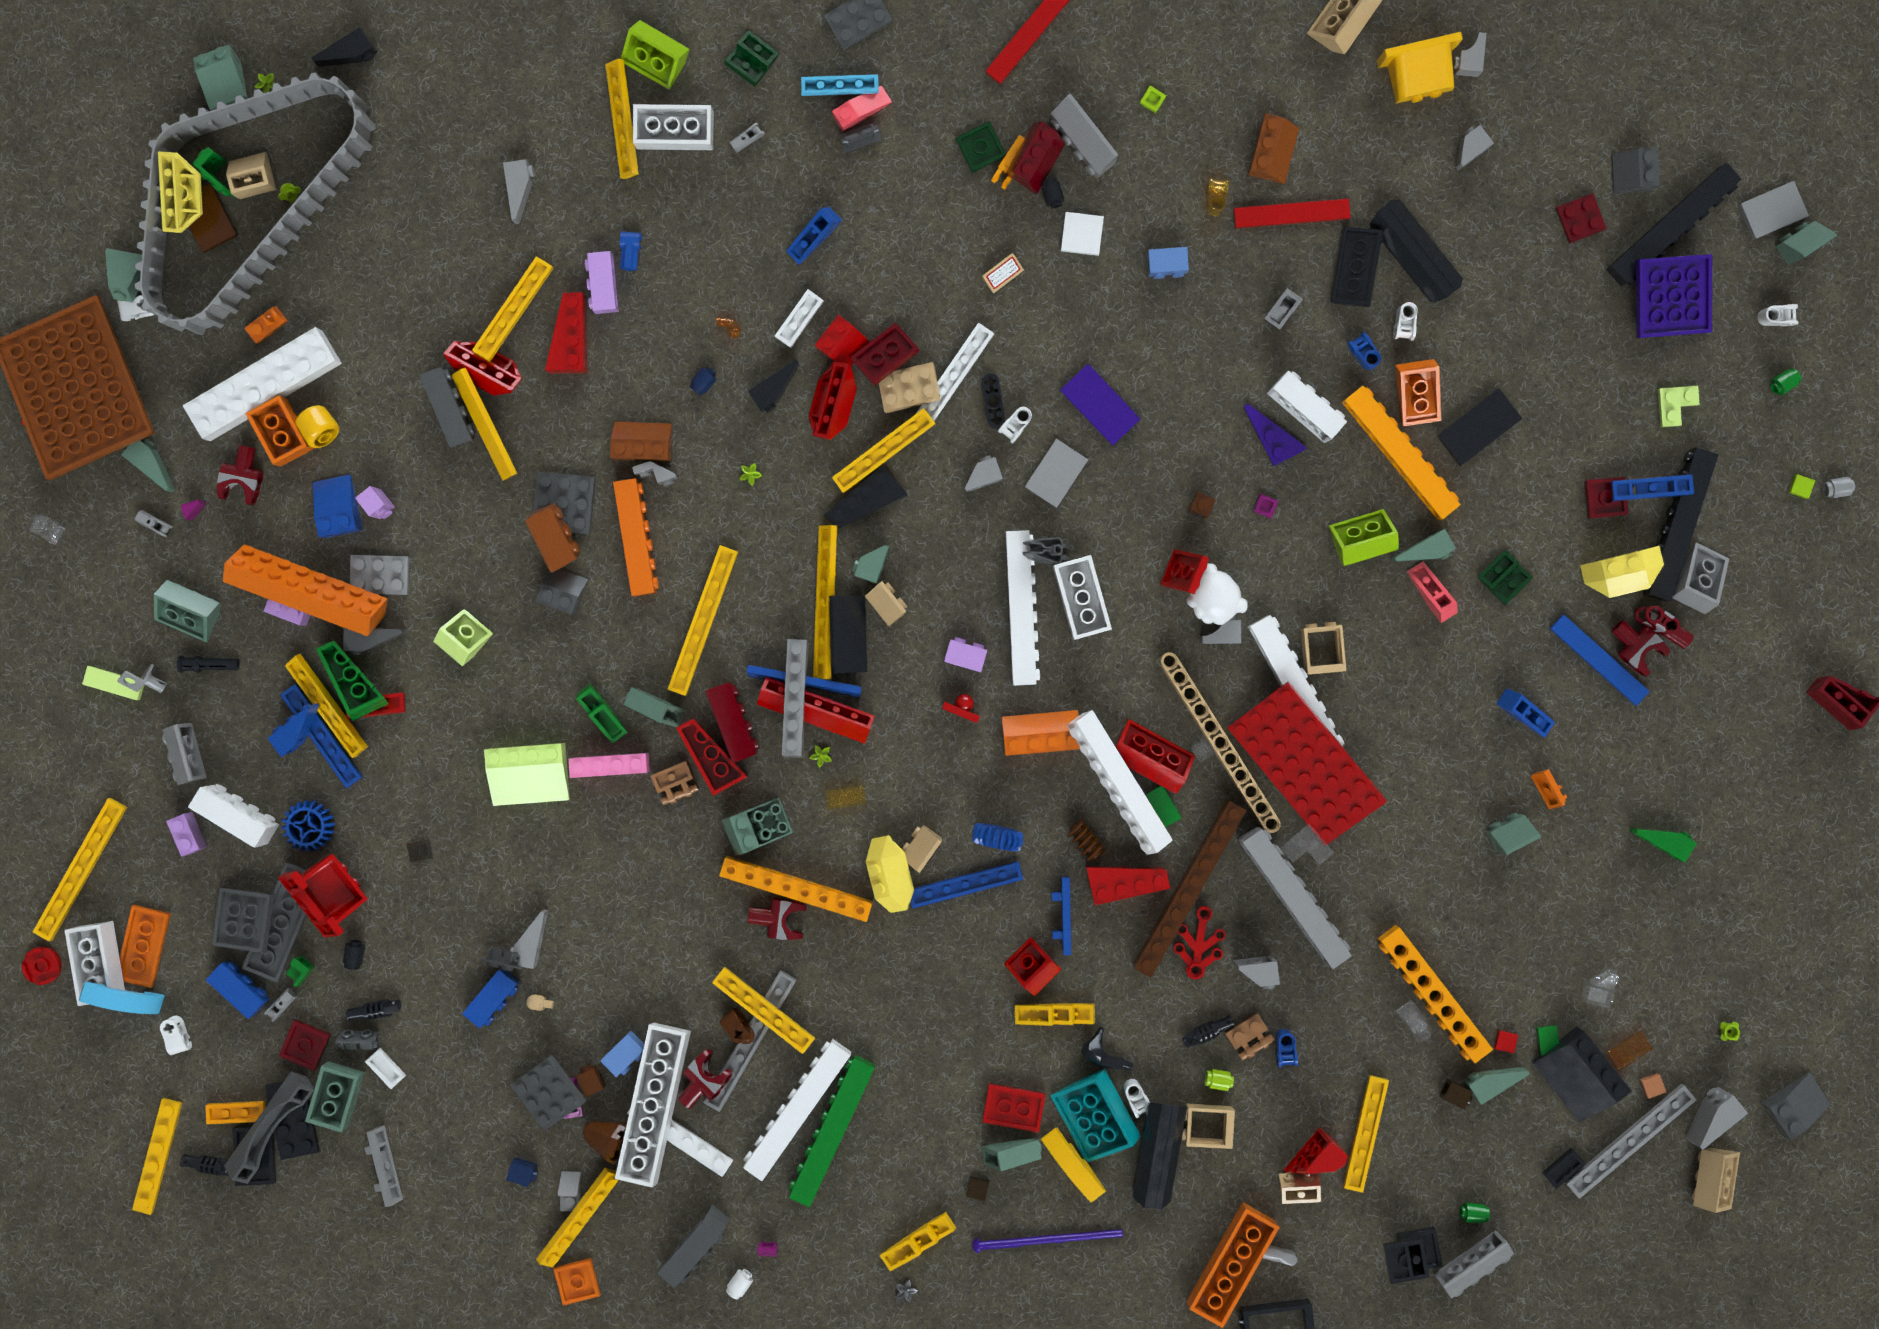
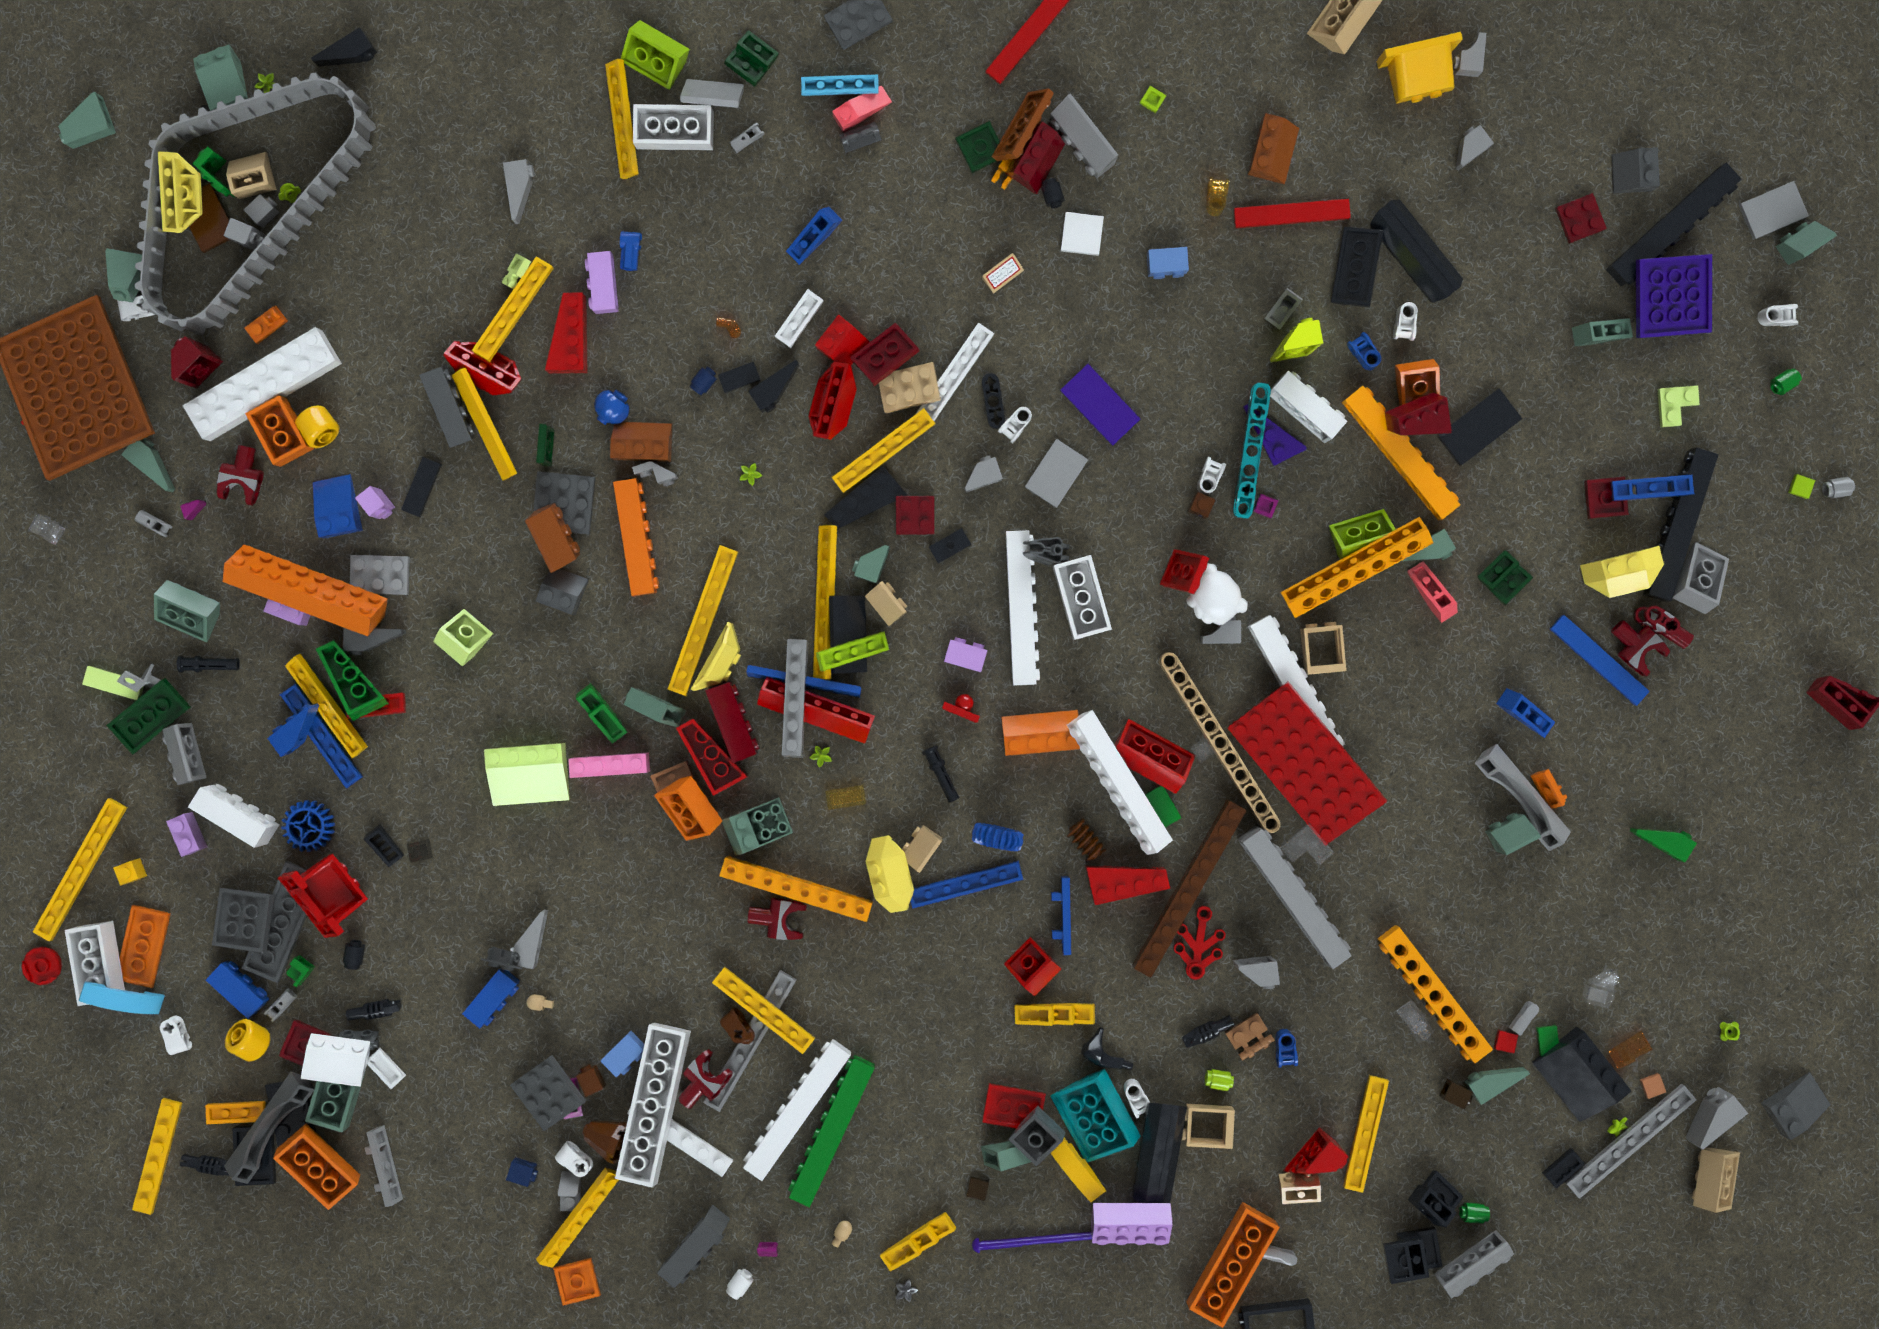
none -> sand green slope [58,92,116,149]
none -> dark green plate [106,678,191,755]
none -> yellow brick [113,859,147,886]
none -> dark red slope [171,336,223,389]
none -> light grey brick [223,218,266,250]
none -> yellow head [225,1019,270,1062]
none -> light grey brick [244,194,279,228]
none -> orange brick [273,1123,360,1210]
none -> white slope [301,1033,370,1087]
none -> black slope [364,824,404,867]
none -> black tile [401,457,442,518]
none -> yellowish green plate [502,254,531,289]
none -> dark green tile [536,424,555,467]
none -> white piece [555,1141,593,1177]
none -> blue plant [594,389,629,425]
none -> orange slope [654,776,722,841]
none -> light grey tile [680,79,744,108]
none -> light yellow wedge [691,622,741,691]
none -> black tile [718,362,761,393]
none -> lime tile [816,631,889,671]
none -> tan cylinder [832,1221,852,1248]
none -> dark red plate [896,496,934,535]
none -> black pin [922,745,960,803]
none -> black plate [929,528,971,564]
none -> dark orange plate [992,88,1054,161]
none -> dark grey slope [1008,1106,1066,1166]
none -> lavender brick [1091,1203,1172,1245]
none -> white piece [1197,457,1226,495]
none -> teal piece [1233,383,1271,519]
none -> neon yellow slope [1270,318,1323,363]
none -> light orange brick [1281,517,1434,618]
none -> dark red wedge [1385,392,1452,436]
none -> black brick [1408,1170,1464,1228]
none -> light grey arch [1475,744,1571,851]
none -> light grey bar [1509,1001,1539,1036]
none -> sand green slope [1572,318,1633,347]
none -> lime plant [1608,1117,1628,1137]

